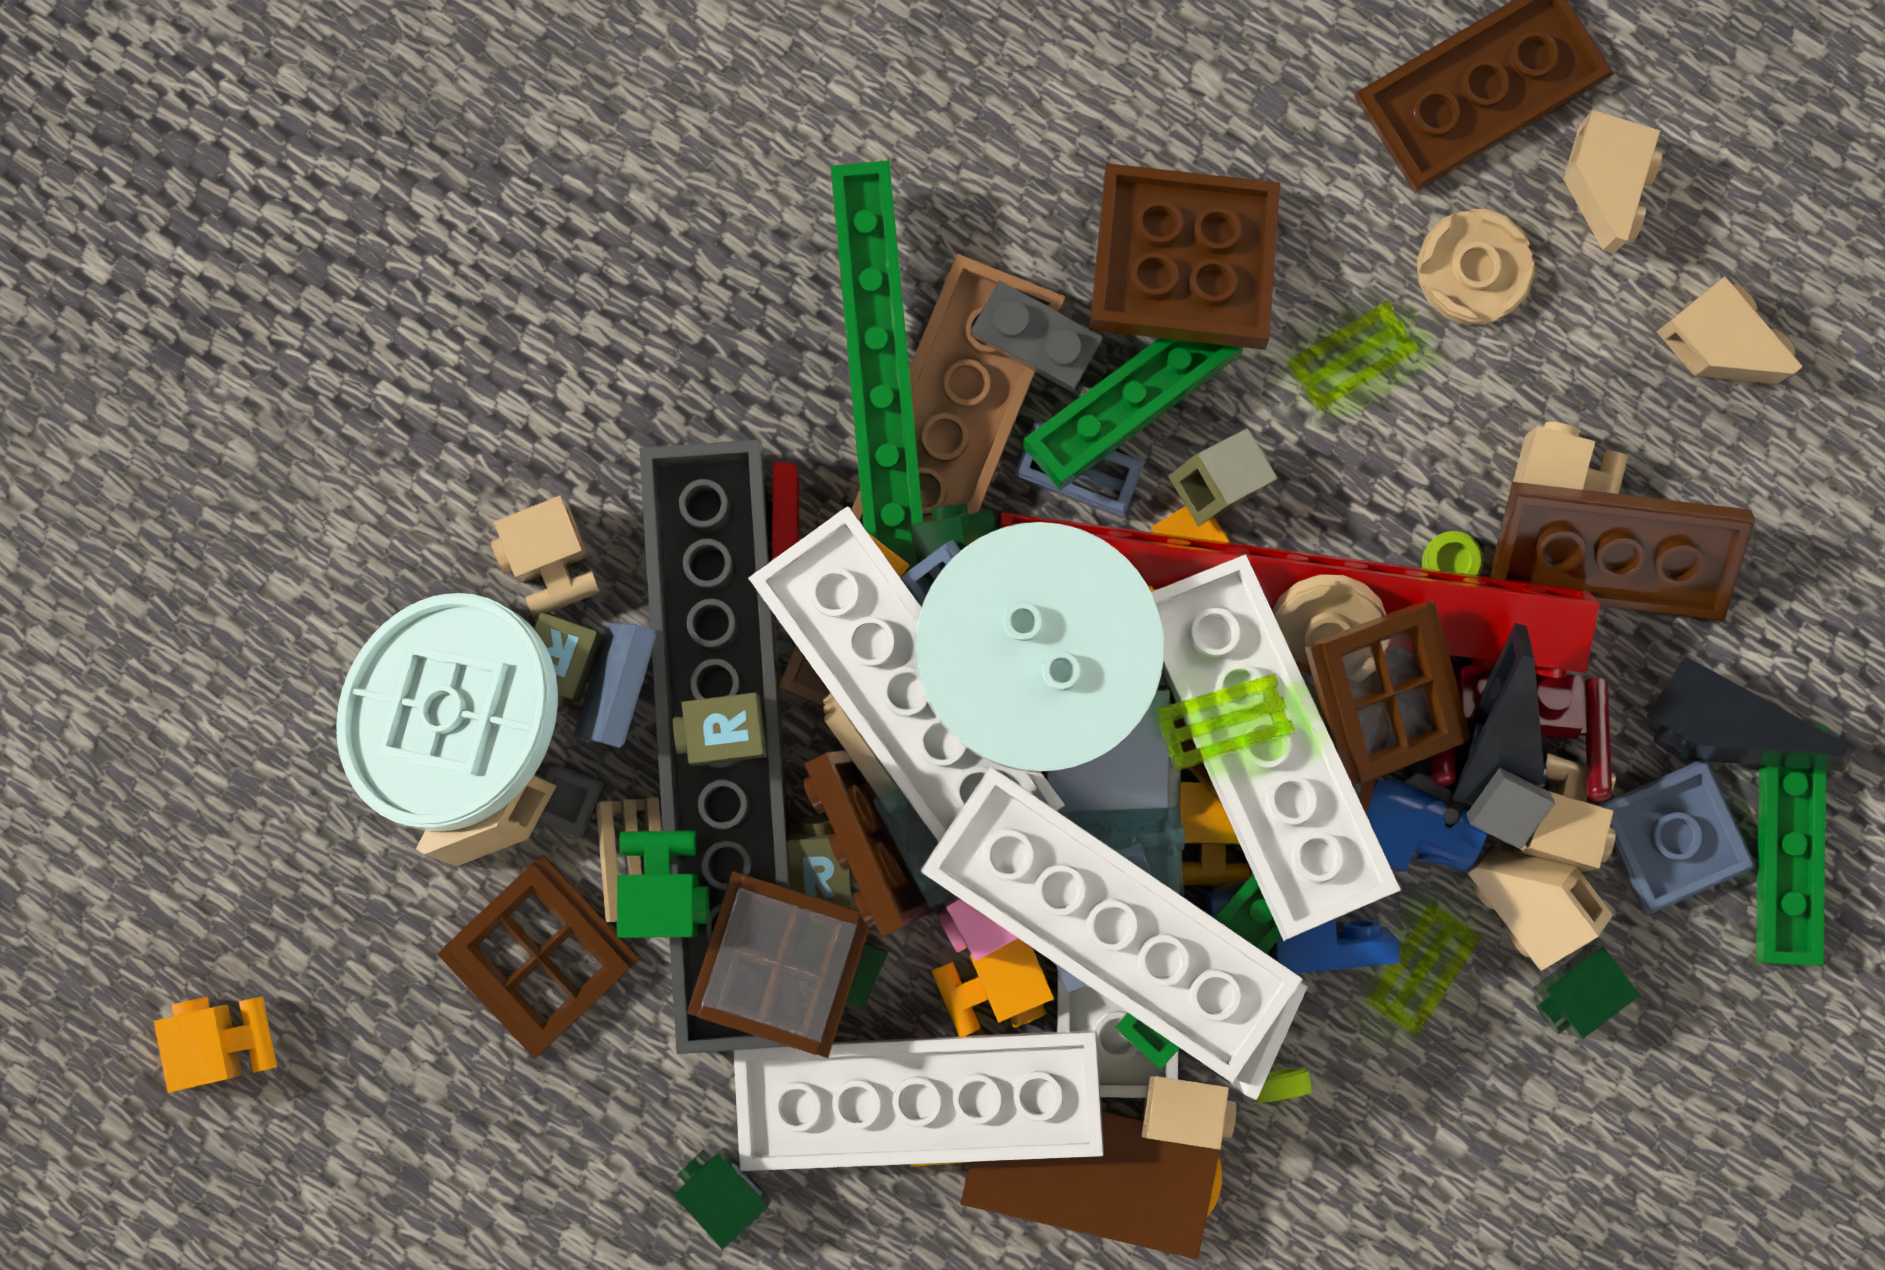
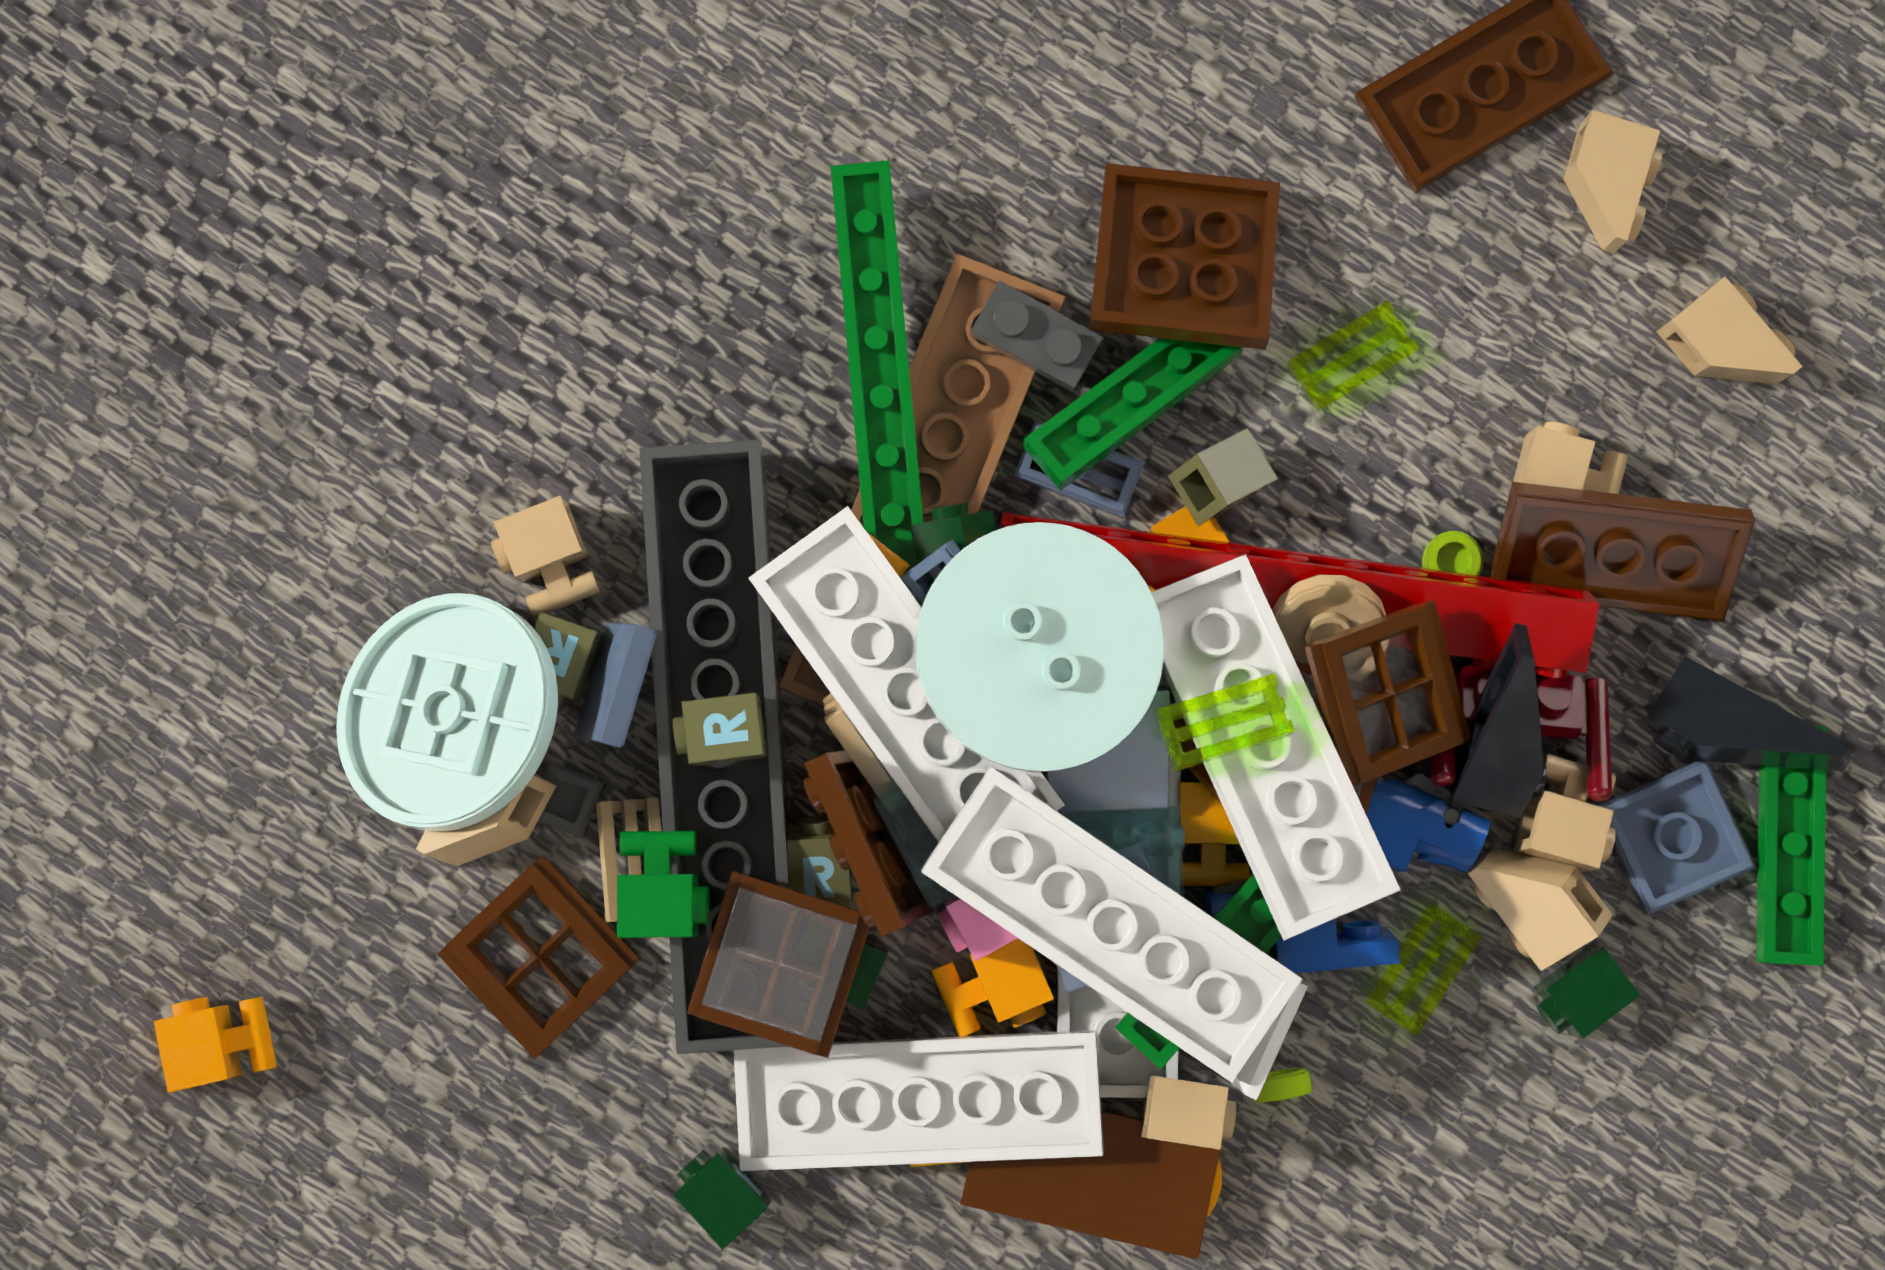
red tile [772,463,800,560] -> none
tan tile [1417,209,1535,325] -> none
dark grey tile [1466,768,1555,849] -> none

